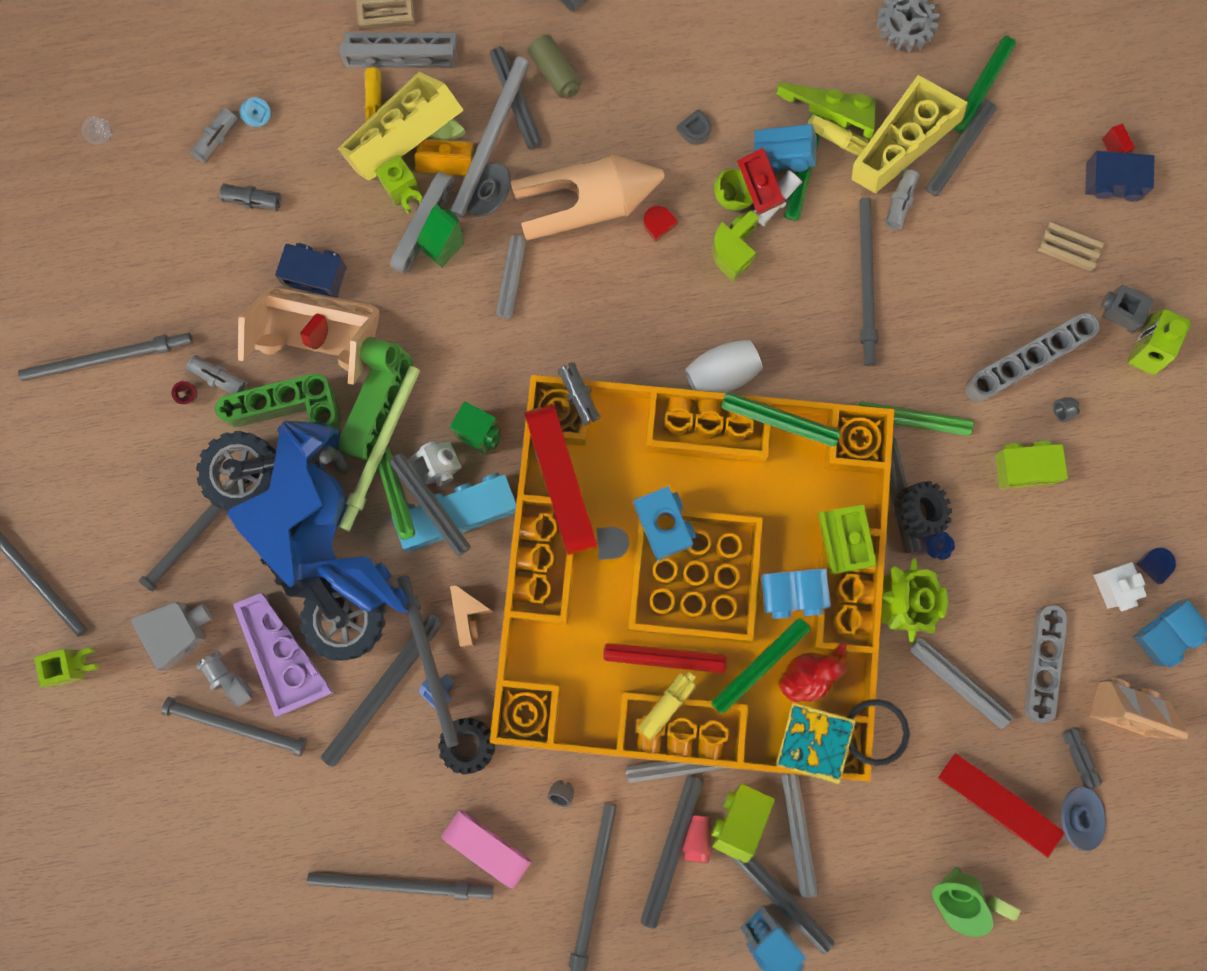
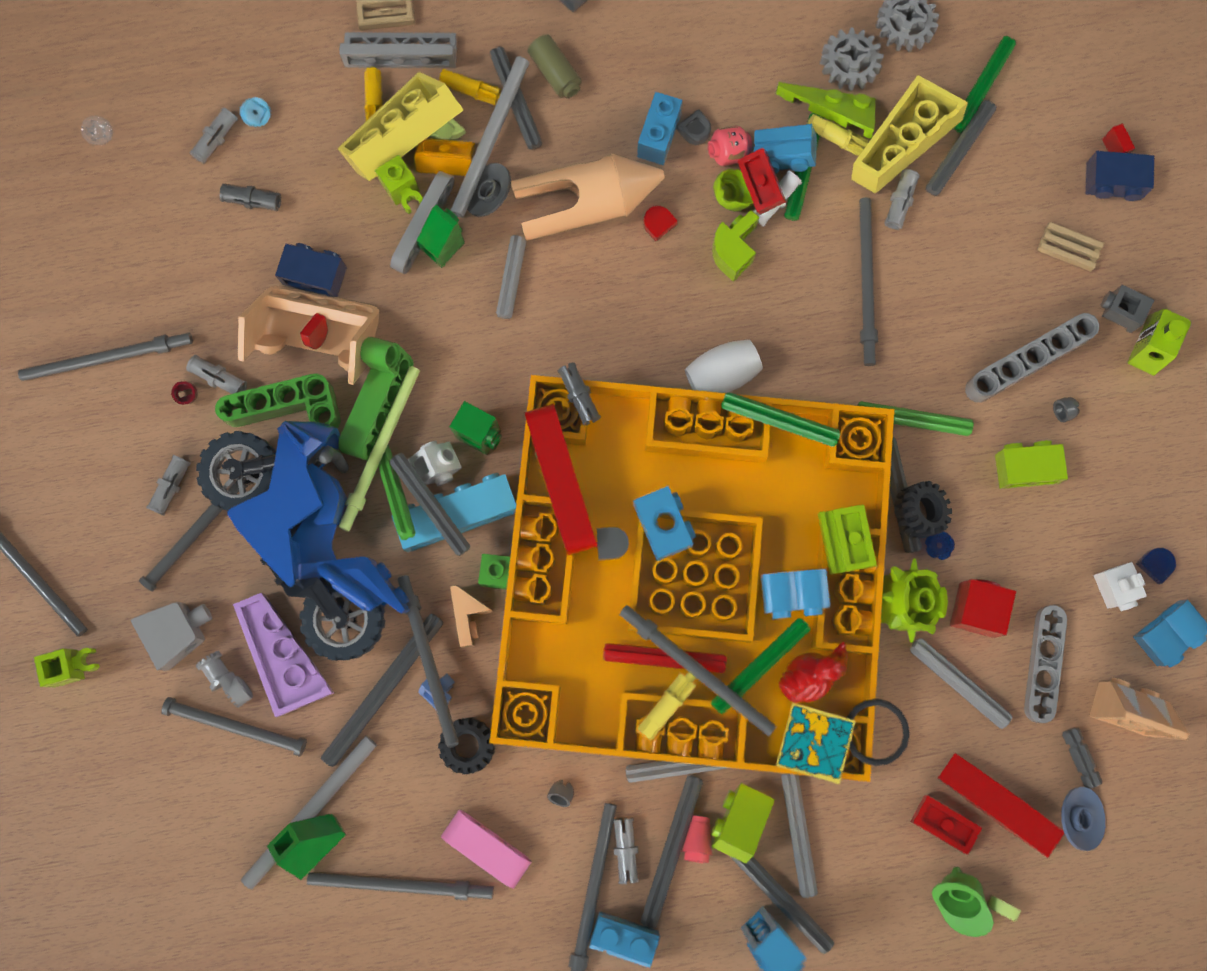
none -> light grey pin [146,455,191,516]
none -> light grey piece [241,736,377,890]
none -> green slope [267,814,346,880]
none -> yellow piece [439,69,501,106]
none -> bright green brick [478,554,510,590]
none -> dark azure brick [589,911,660,968]
none -> light grey pin [613,818,639,884]
none -> dark grey bar [619,605,777,736]
none -> dark azure brick [637,92,683,165]
none -> coral head [708,126,752,166]
none -> light grey gear [820,28,883,91]
none -> red plate [910,795,982,855]
none -> red head [949,579,1017,638]

